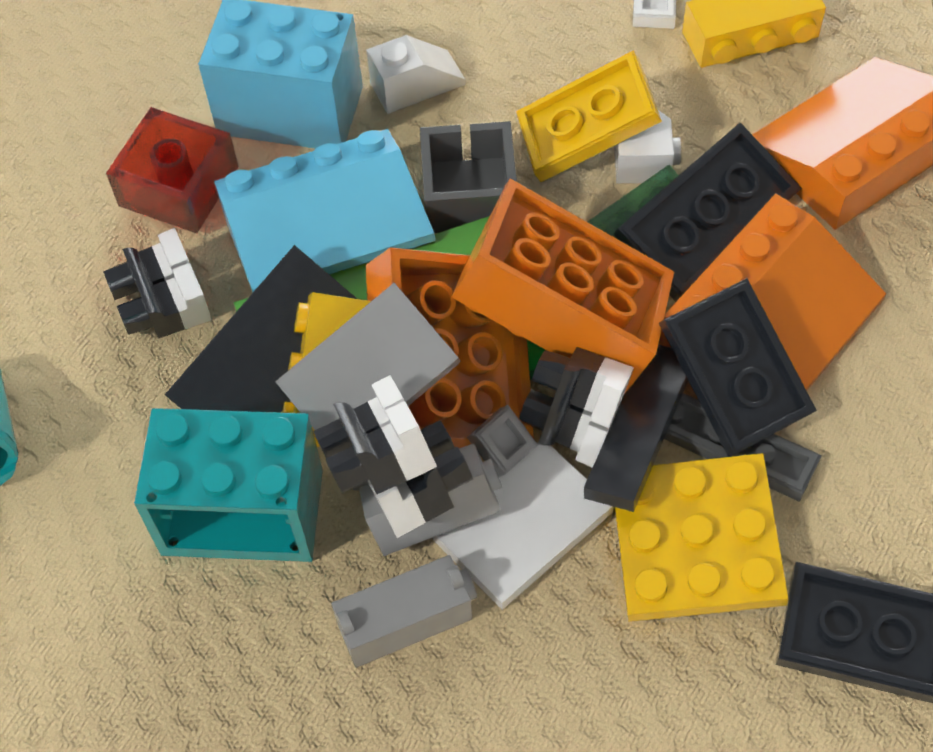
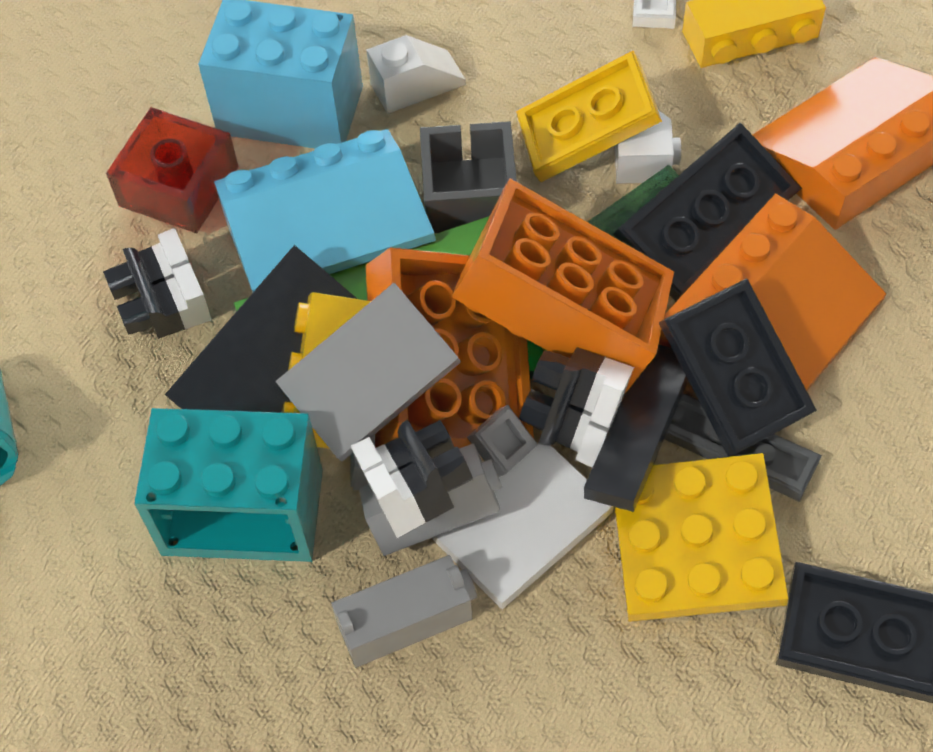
black hips [313,375,437,494] -> none

